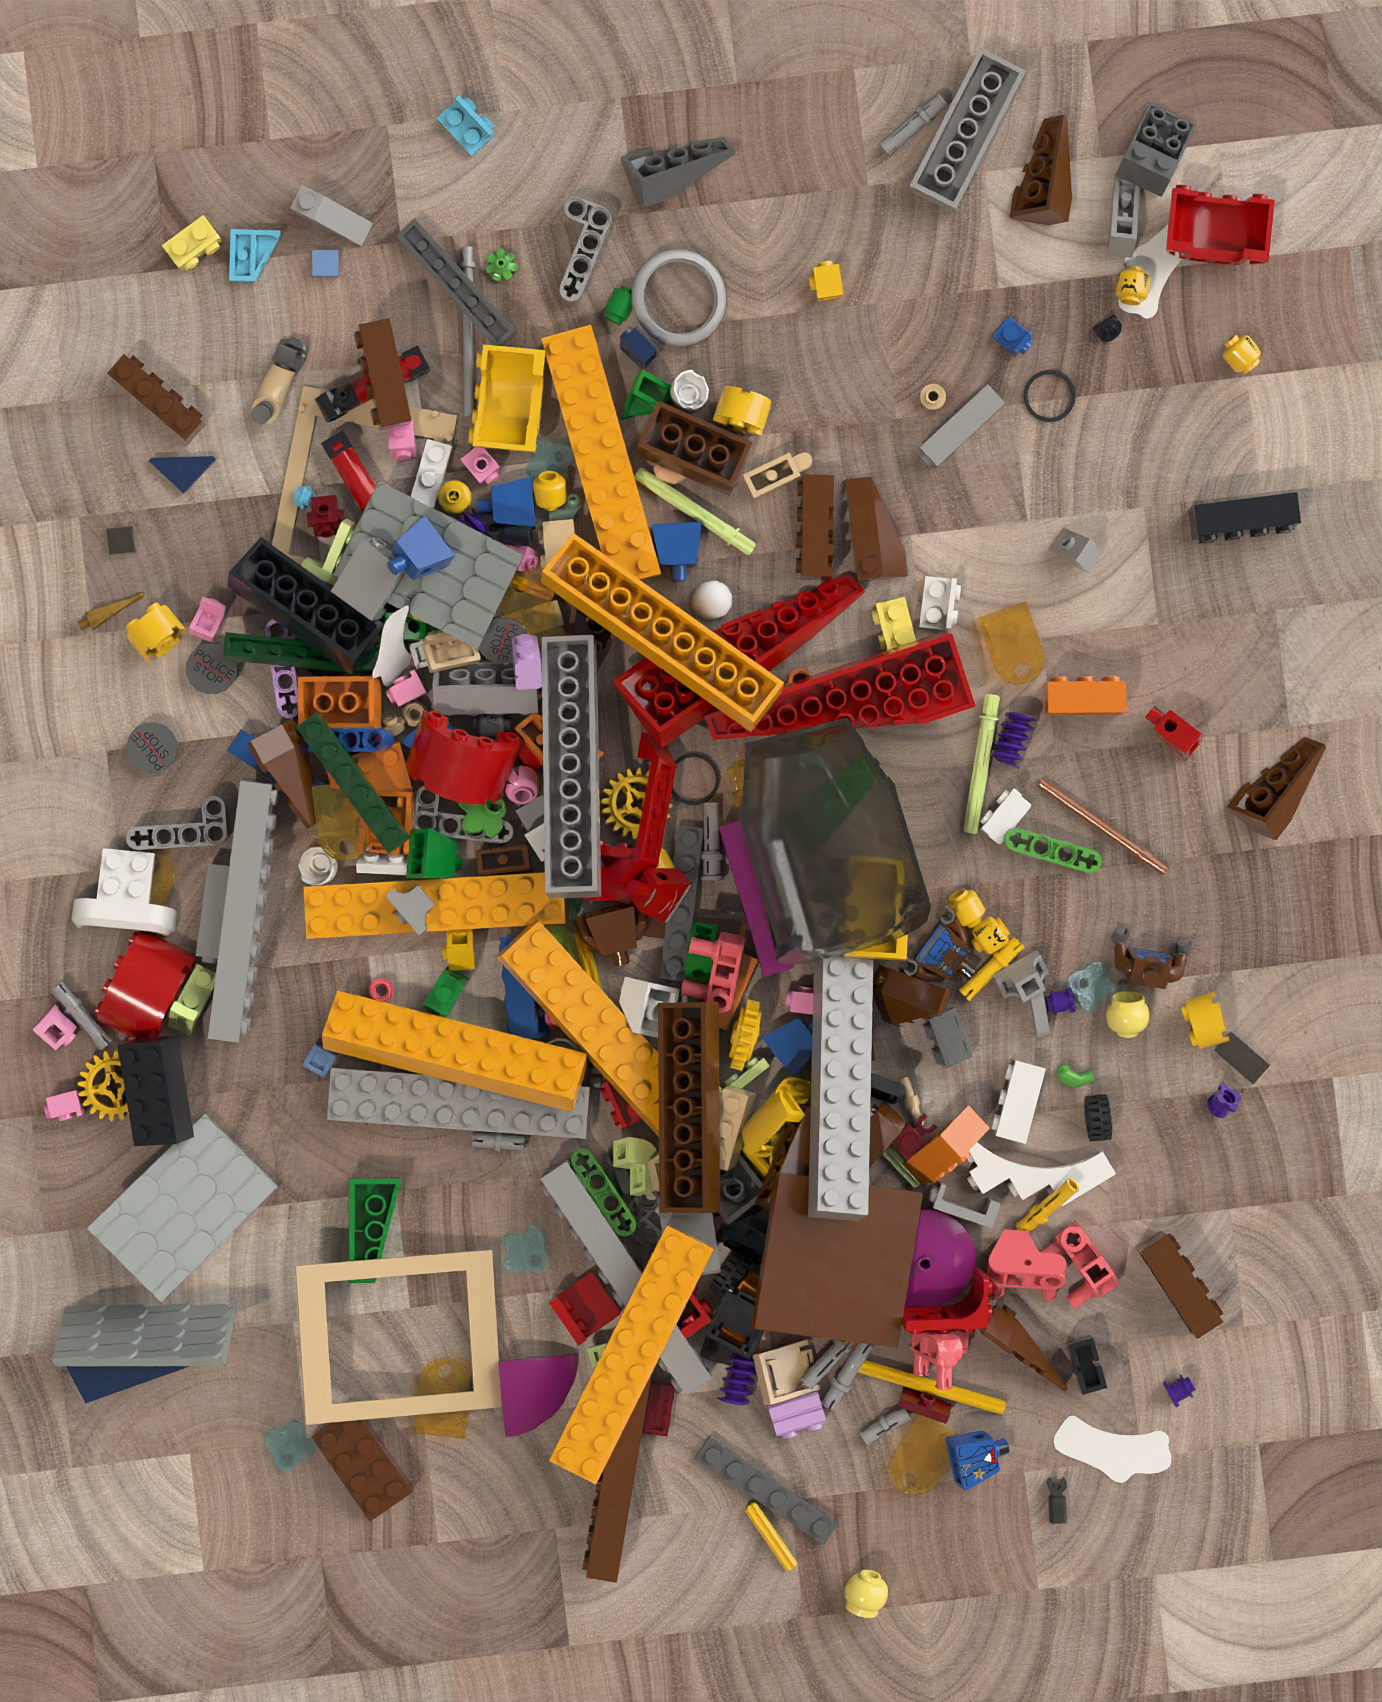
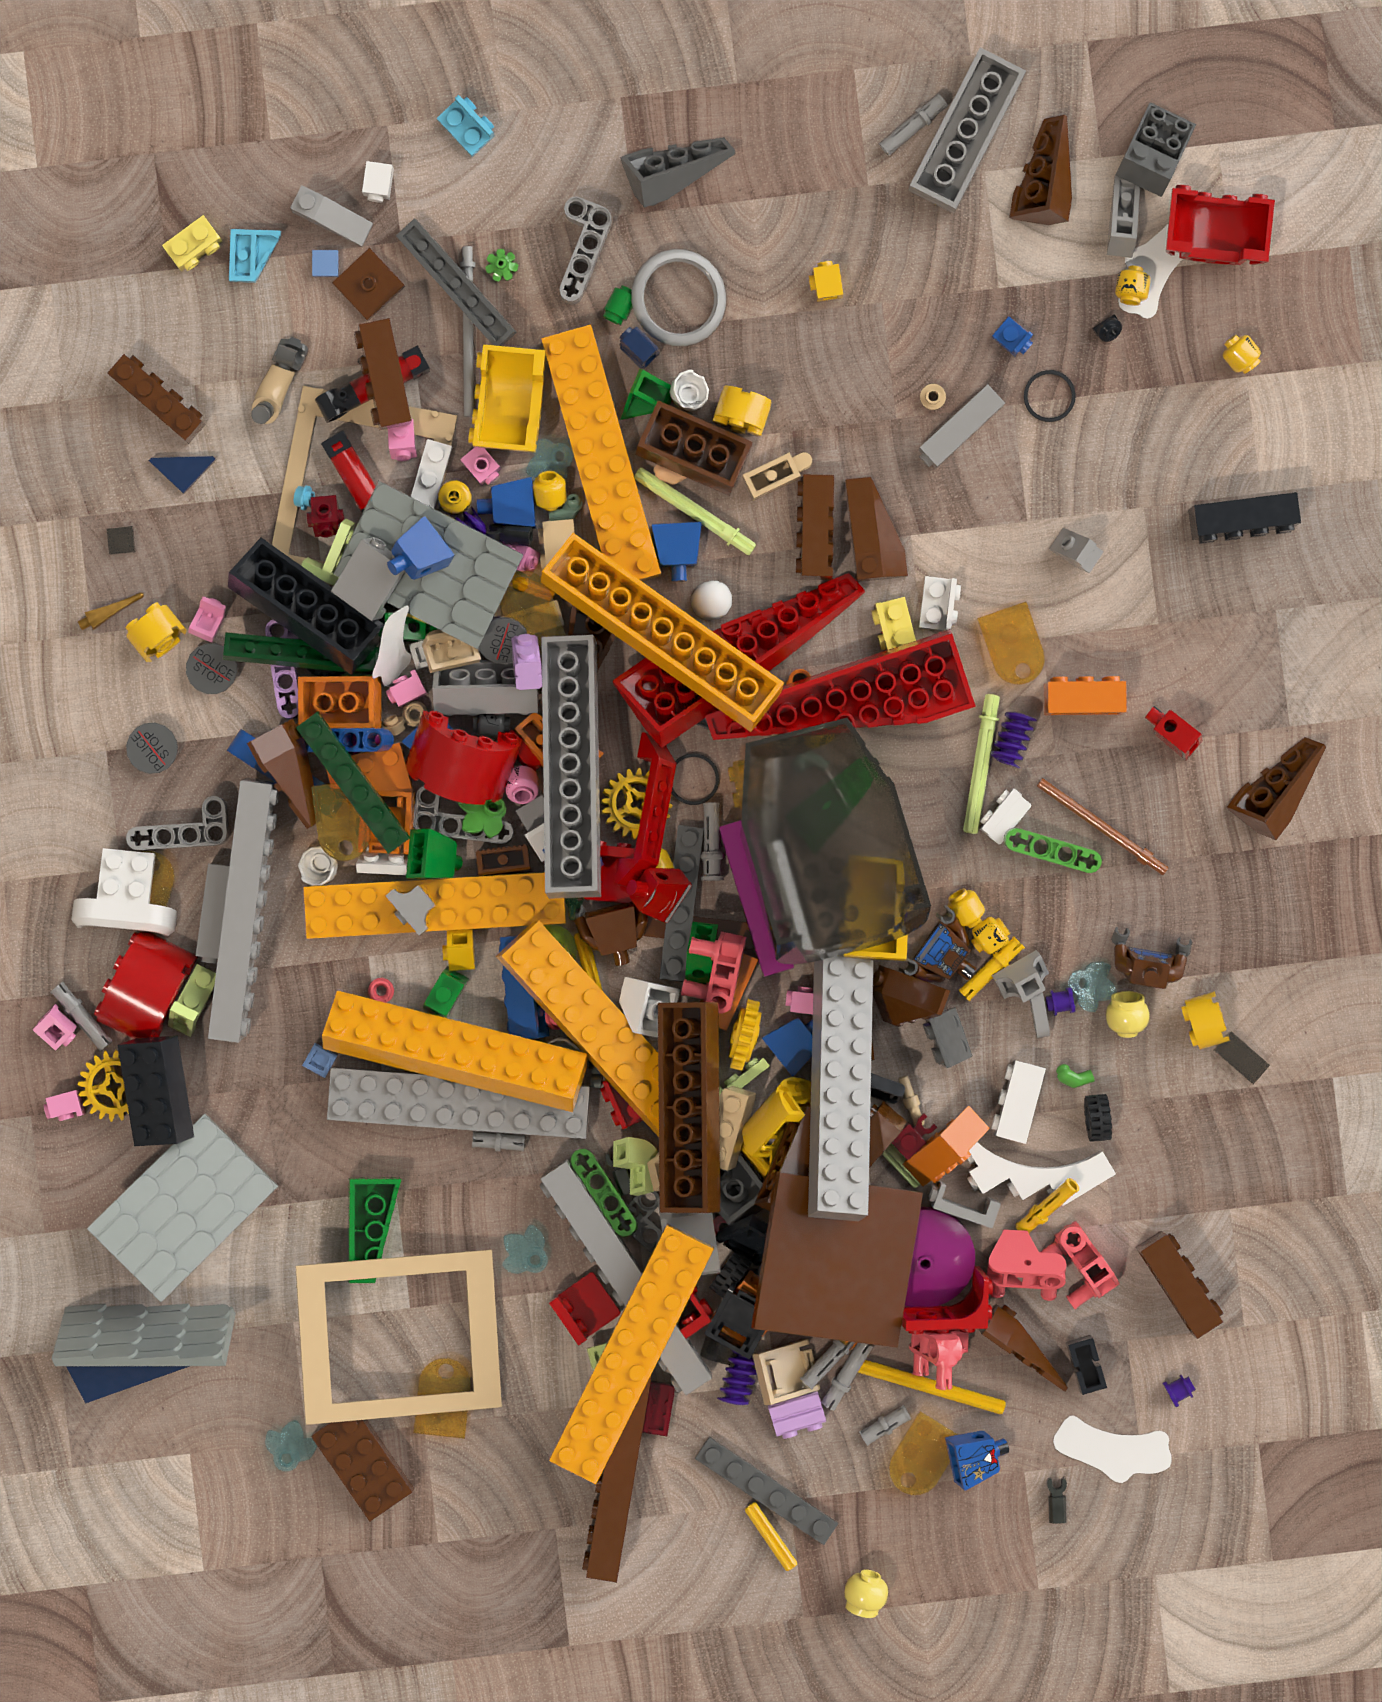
magenta brick [498,1353,577,1437] -> none
dark red plate [898,1386,952,1424] -> none
dark purple brick [1207,1084,1241,1118] -> none
none -> reddish brown plate [332,248,405,321]
none -> white brick [362,161,394,202]

